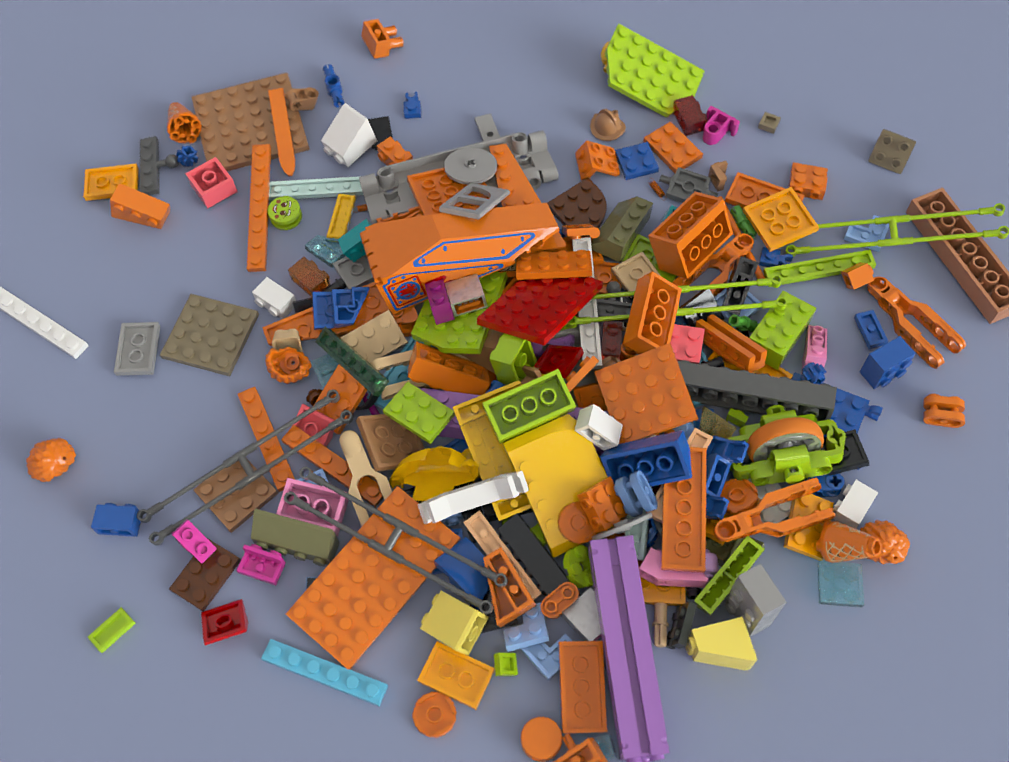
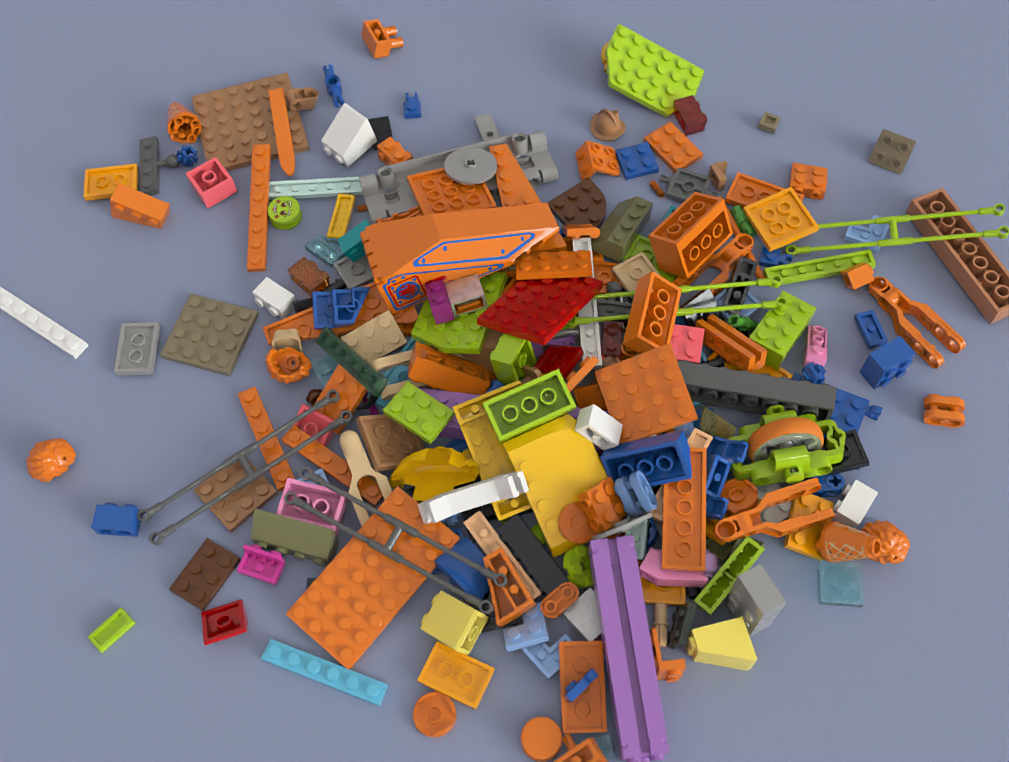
dark pink pin [172,519,217,563] -> none
light grey window [439,183,510,219] -> none
lime plate [494,653,518,677] -> none
dark pink pin [703,106,740,145] -> none
lime plate [725,408,749,427] -> none
none -> blue plate [563,669,598,703]
none -> orange bracket [650,627,686,683]

